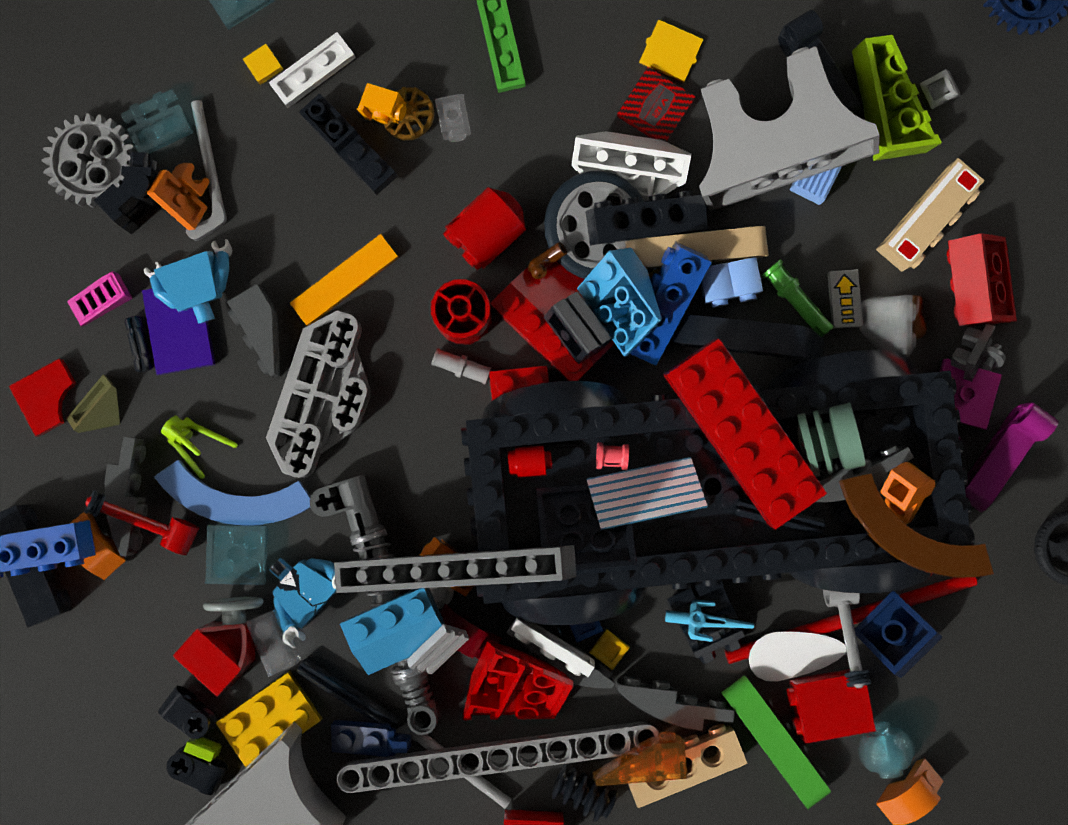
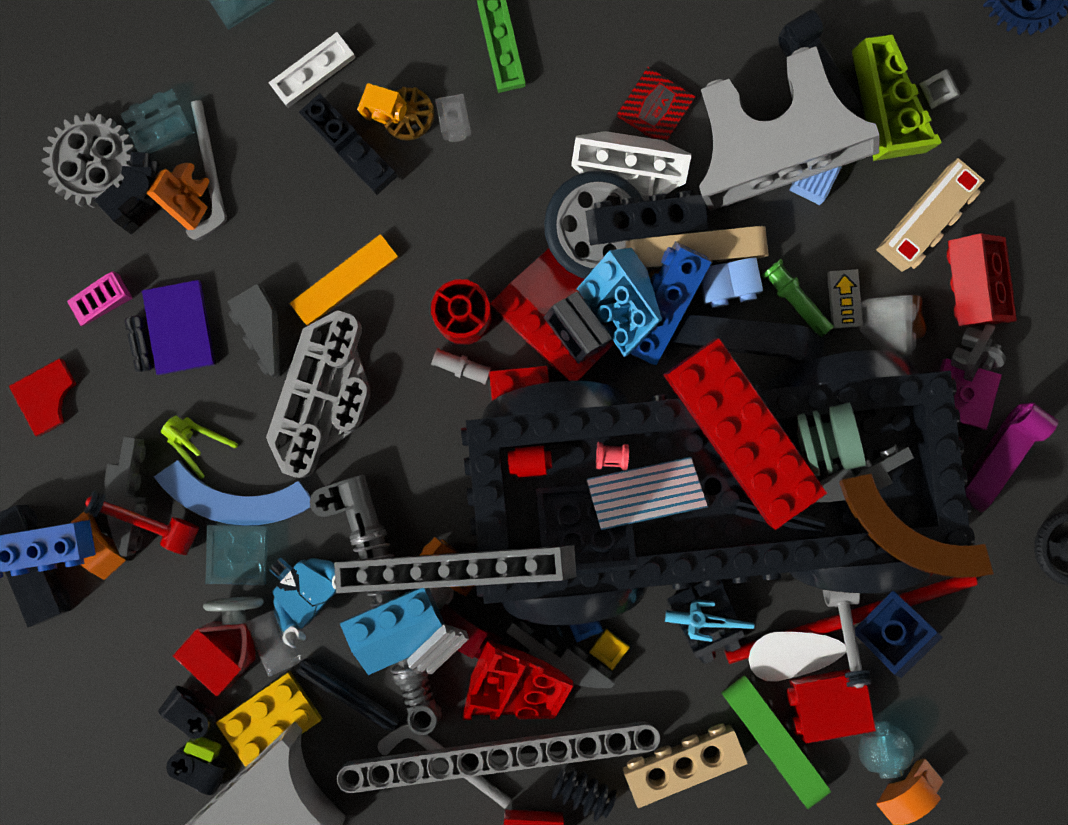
olive slope [66,374,120,433] -> none
dark azure torso [144,239,233,324] -> none
yellow tile [243,44,283,85] -> none
dark blue hinge [331,720,412,757] -> none
red cylinder [443,187,526,271] -> none
white plate [511,618,595,677] -> none
reddish brown arm [528,242,567,279] -> none
clear orange slope [593,732,687,786] -> none
dark grey slope [616,676,734,731] -> none
yellow piece [639,19,703,83] -> none
orange brick [880,462,935,524] -> none

